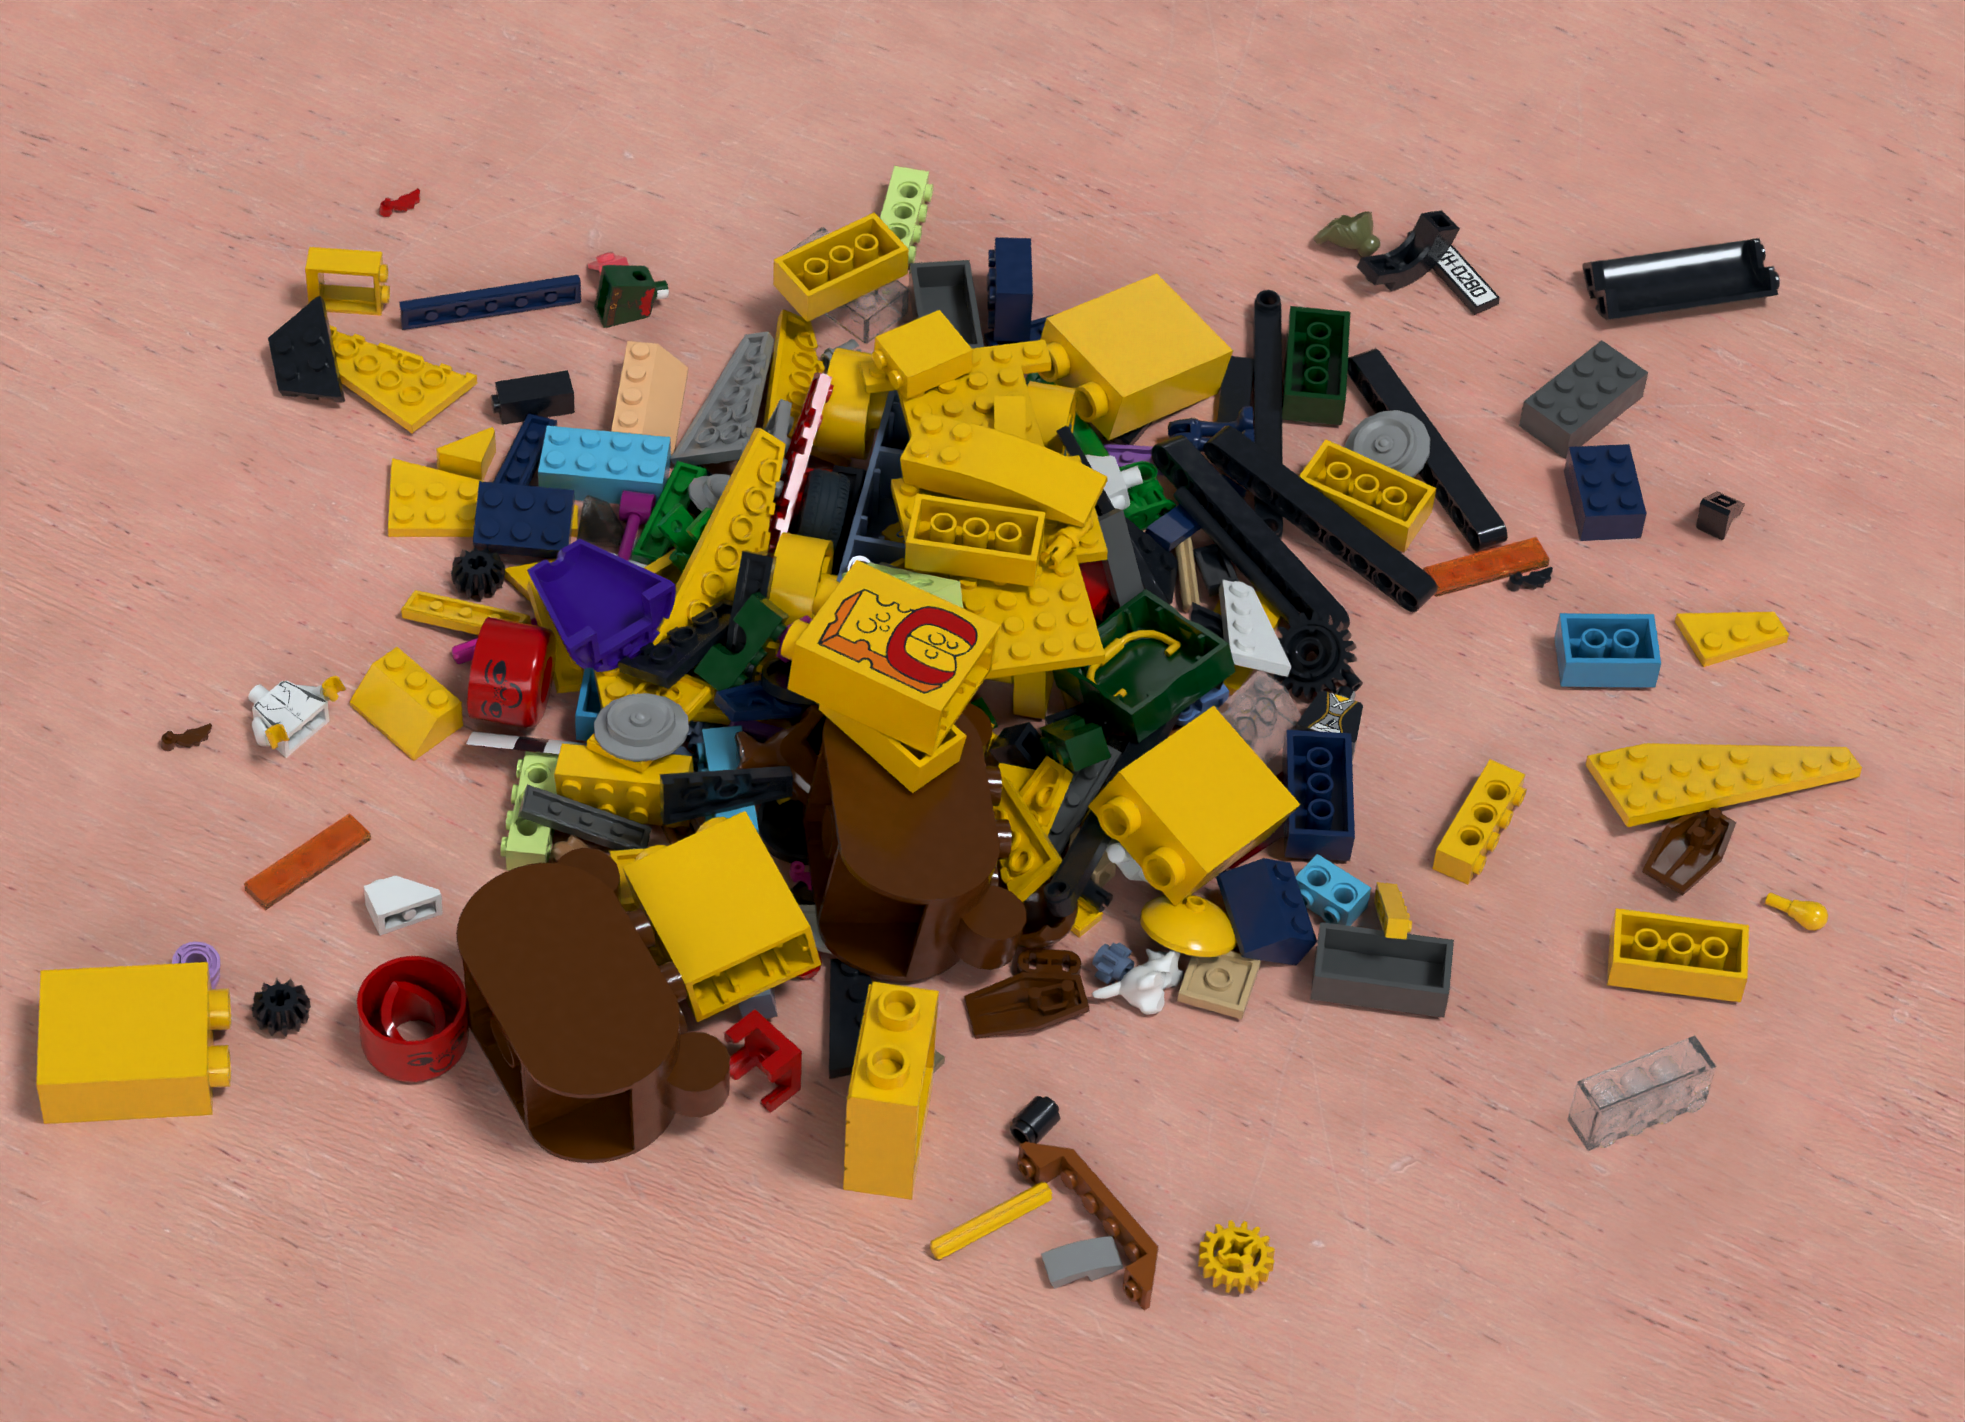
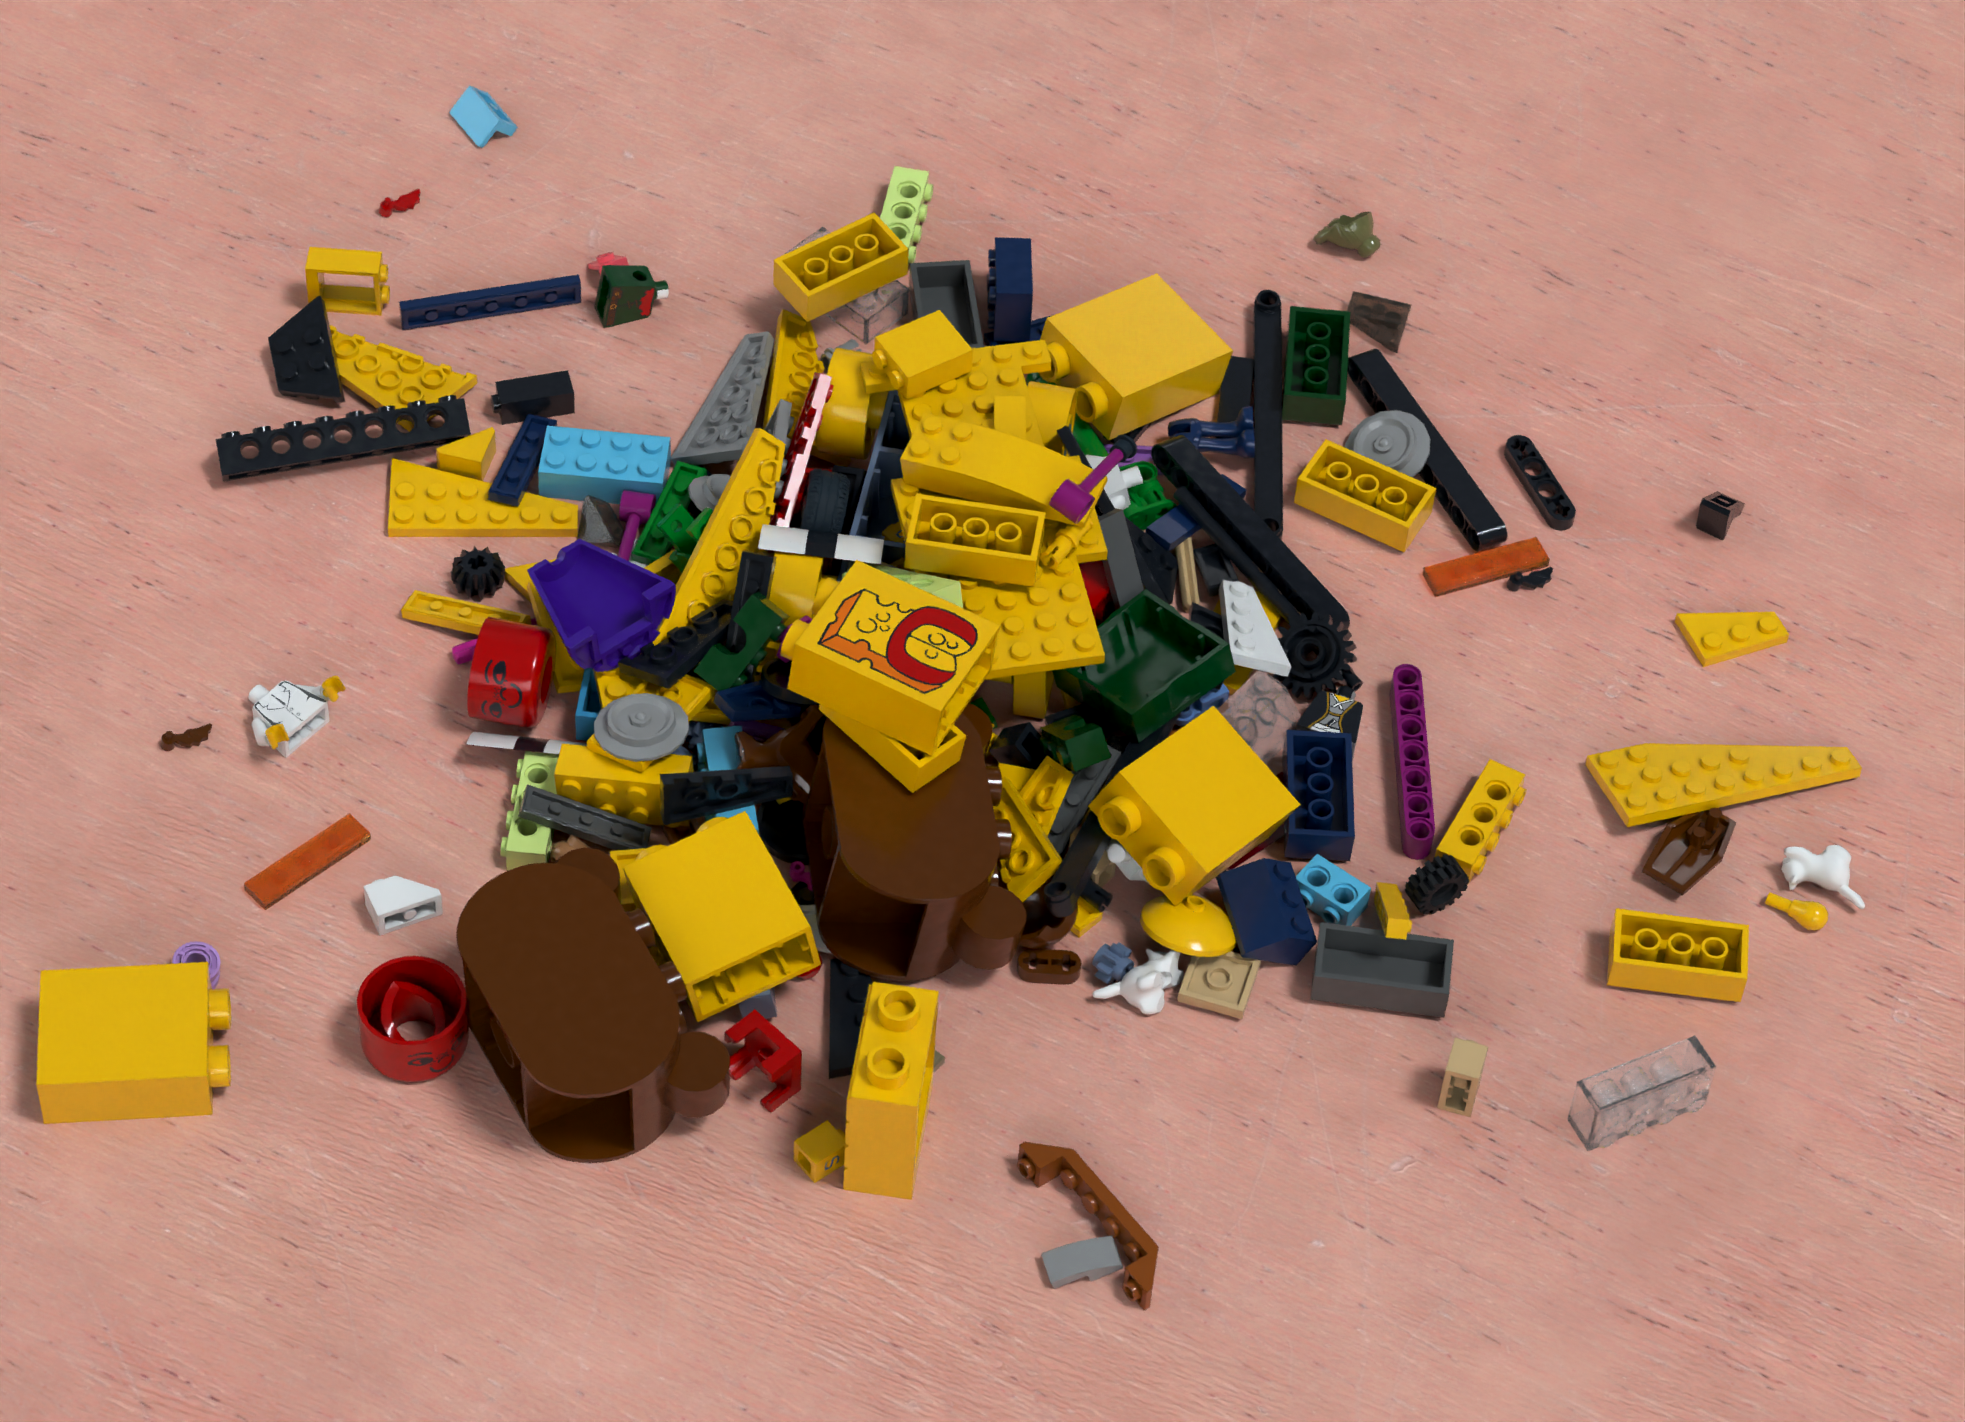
black gear [252,978,311,1037] -> none
yellow slope [349,647,463,761] -> none
dark blue brick [473,481,575,559] -> none
light nougat slope [611,341,688,462] -> none
yellow axle [930,1182,1053,1259] -> none
reddish brown piece [964,972,1089,1039] -> none
black brick [1010,1096,1060,1144] -> none
yellow piece [1086,630,1181,698] -> none
yellow gear [1198,1220,1275,1294] -> none
black beam [1203,425,1438,612] -> none
black arch [1357,210,1460,291] -> none
tile [1407,231,1500,315] -> none
dark grey piece [1519,340,1648,459] -> none
dark azure brick [1554,613,1661,688] -> none
dark blue brick [1564,444,1647,541] -> none
black cylinder [1582,238,1780,320] -> none
none -> black brick [216,395,471,482]
none -> medium azure panel [450,85,518,148]
none -> white sticker [758,524,884,564]
none -> yellow brick [794,1120,845,1183]
none -> magenta piece [1049,435,1137,524]
none -> clear smoke wing [1347,291,1411,353]
none -> magenta beam [1389,664,1435,860]
none -> black tyre [1405,854,1469,915]
none -> tan brick [1437,1037,1488,1117]
none -> black beam [1504,435,1576,531]
none -> white animal [1781,845,1865,909]

